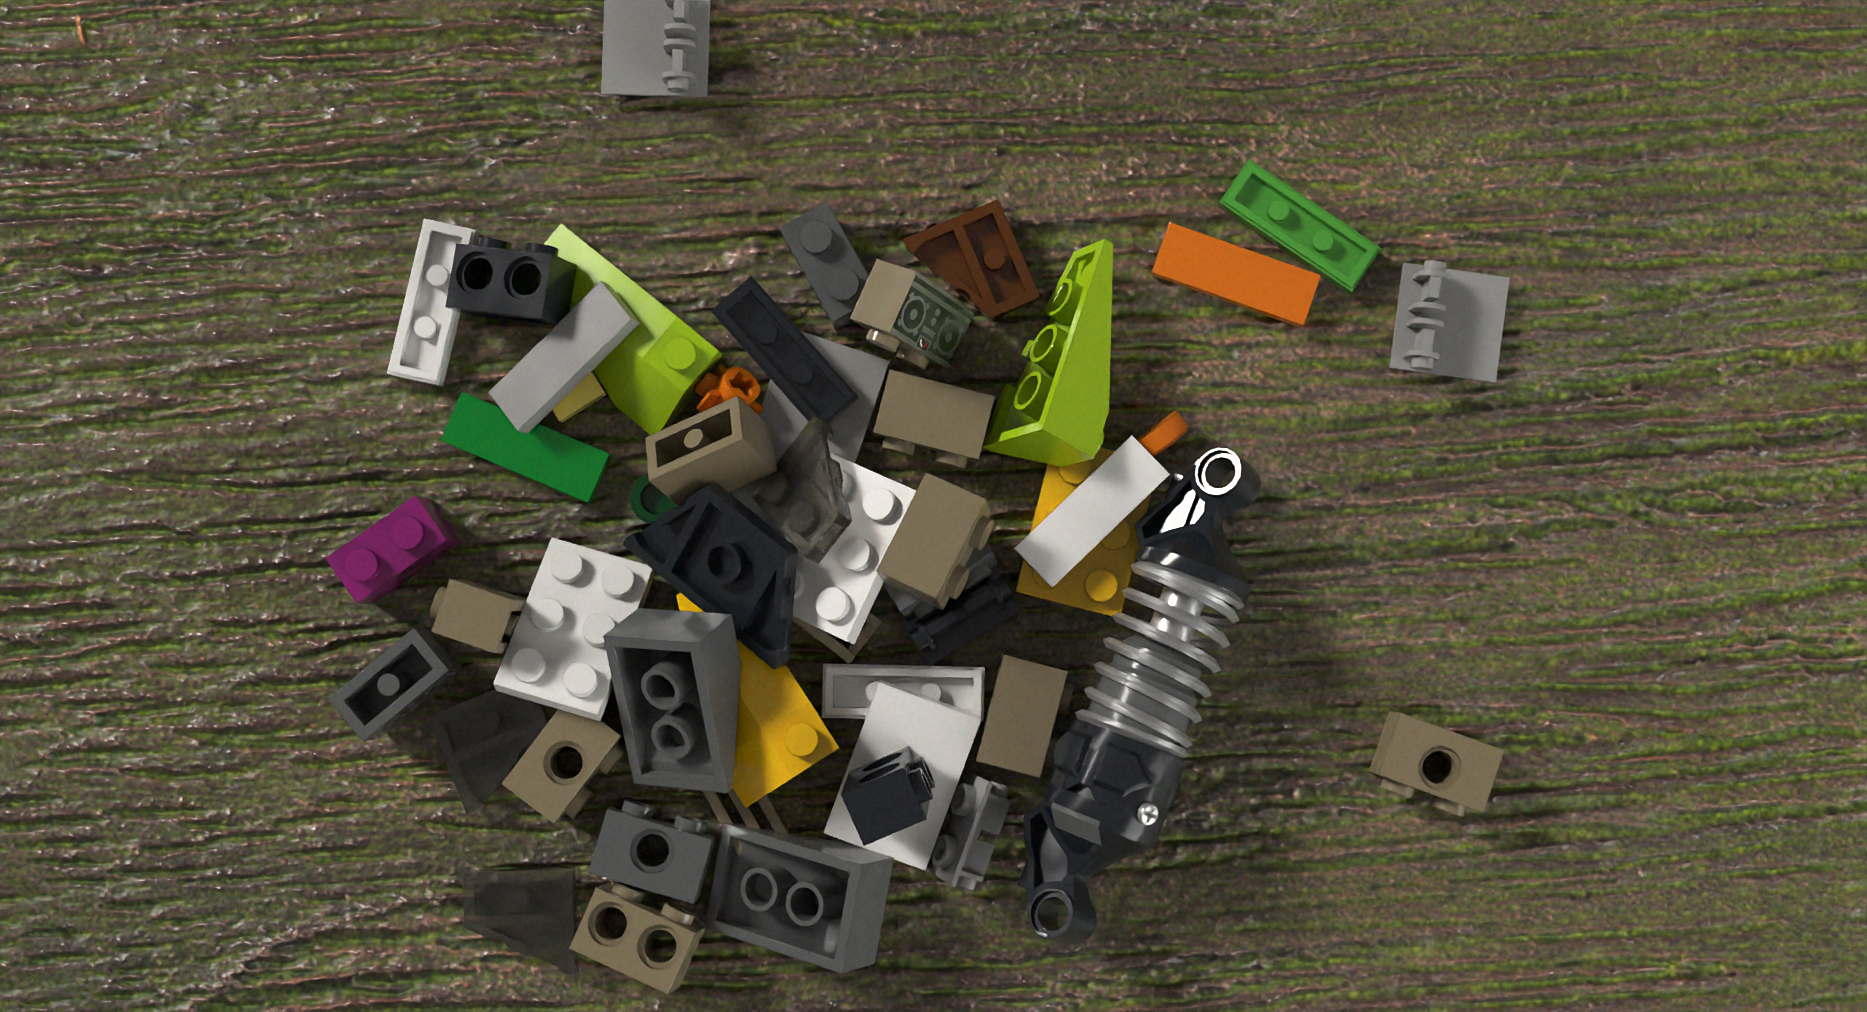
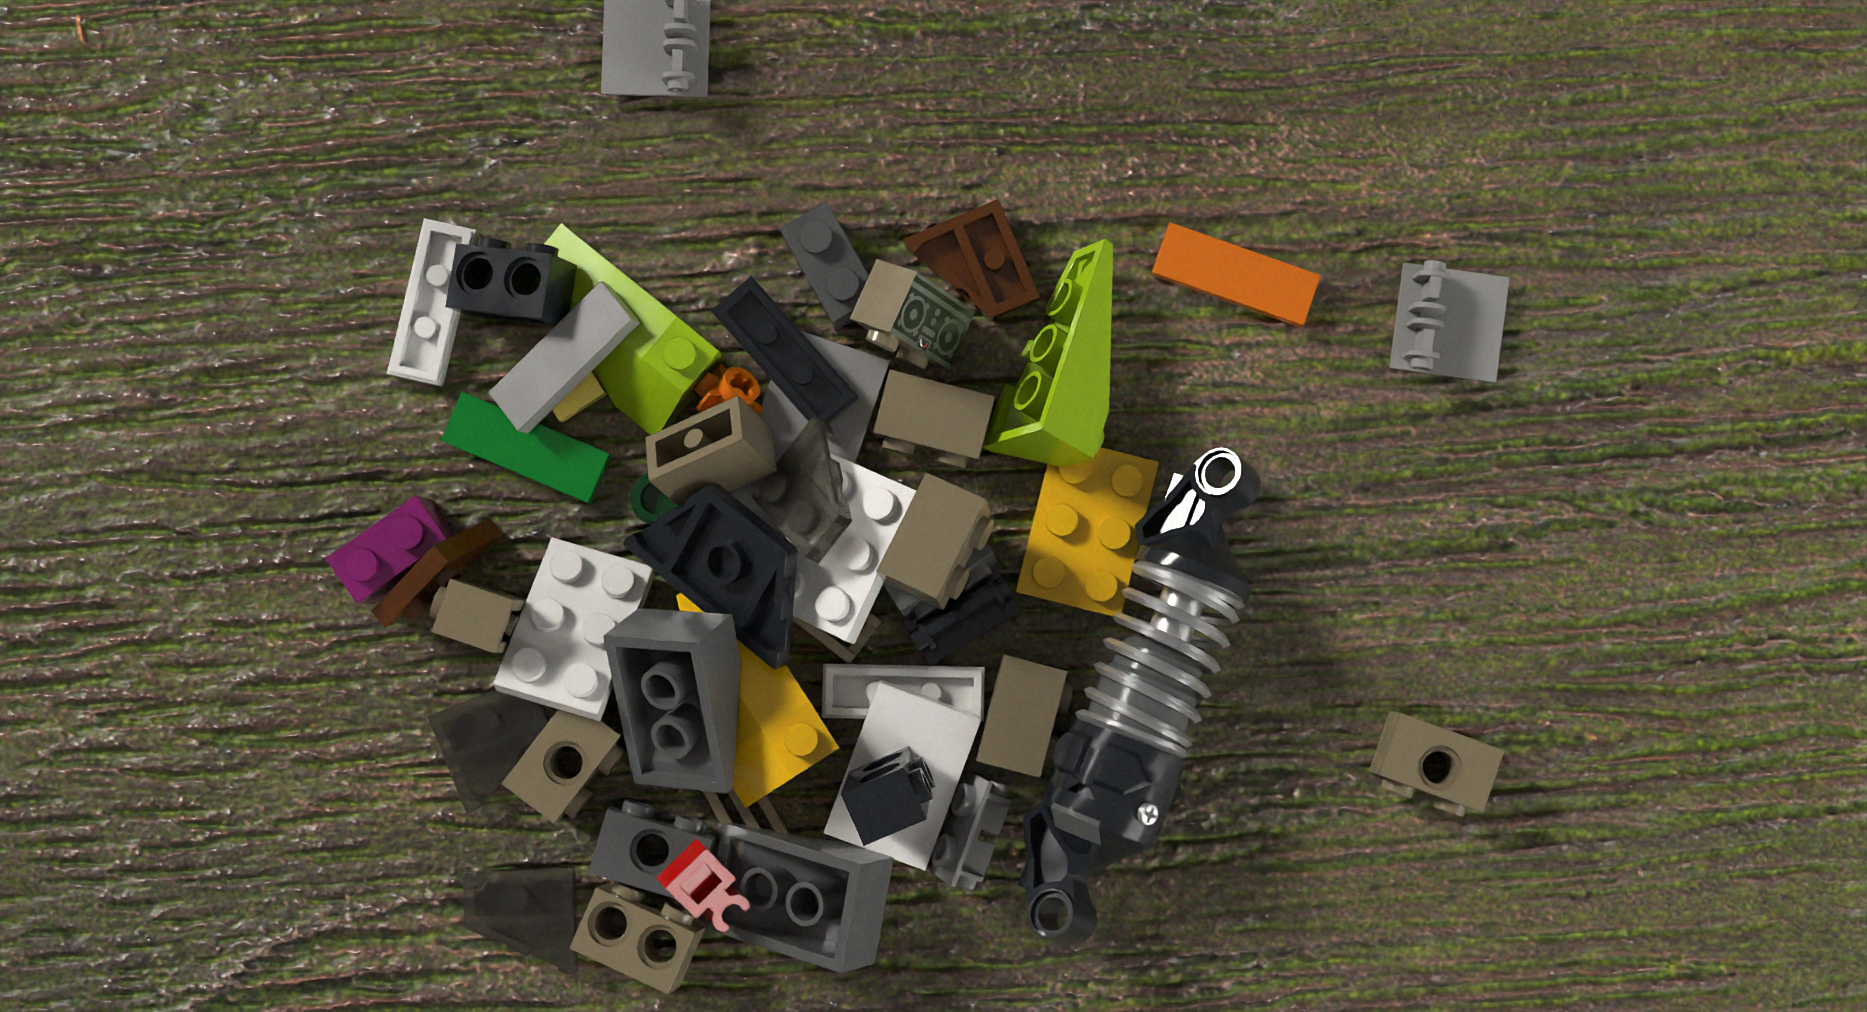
dark grey brick [328,628,463,742] -> none
white tile [1014,436,1170,588] -> none
orange tile [1136,410,1189,457] -> none
bright green tile [1217,159,1382,295] -> none
none -> reddish brown wing [371,519,504,627]
none -> plate [656,838,750,932]

